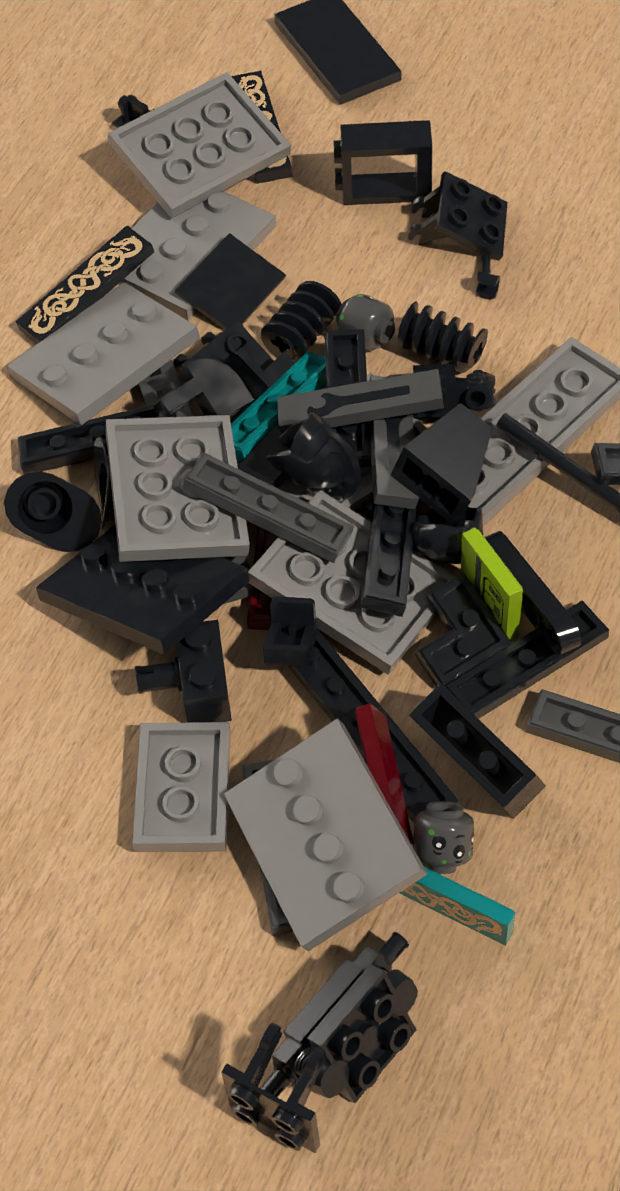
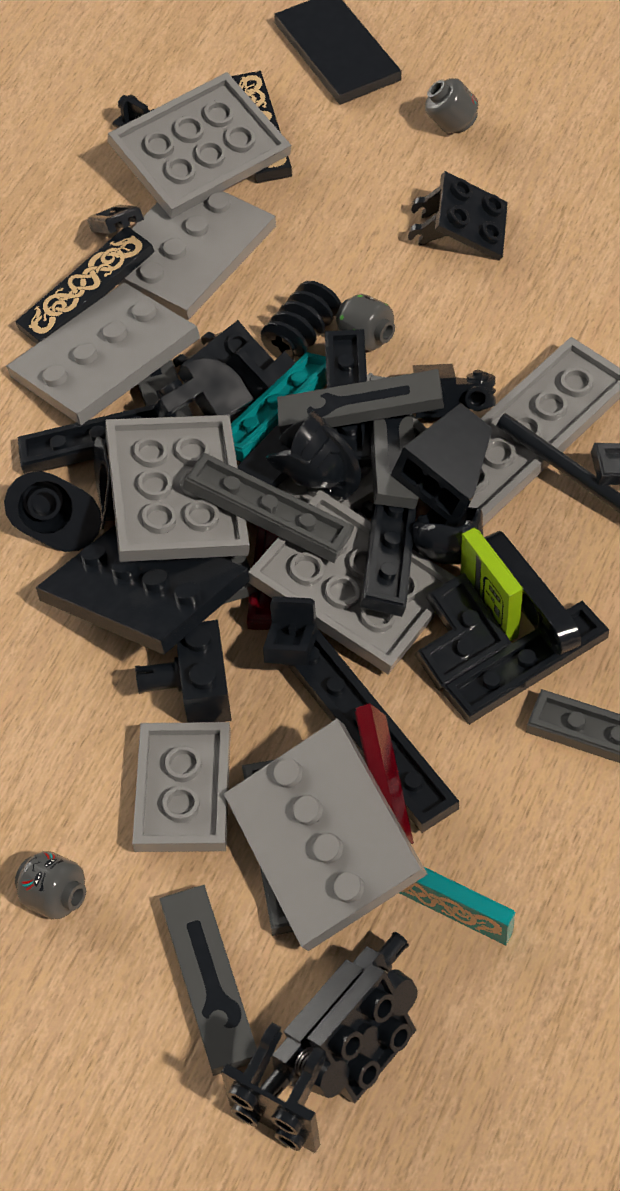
black piece [175,233,286,330] -> none
black window [333,120,432,205] -> none
black piece [398,301,488,373] -> none
black brick [409,683,546,818] -> none
dark grey head [413,801,474,874] -> none
black hand [476,254,500,298] -> none
none -> dark grey head [15,851,86,919]
none -> black tile [87,205,144,234]
none -> dark grey tile [159,885,257,1076]
none -> dark grey head [425,78,479,133]

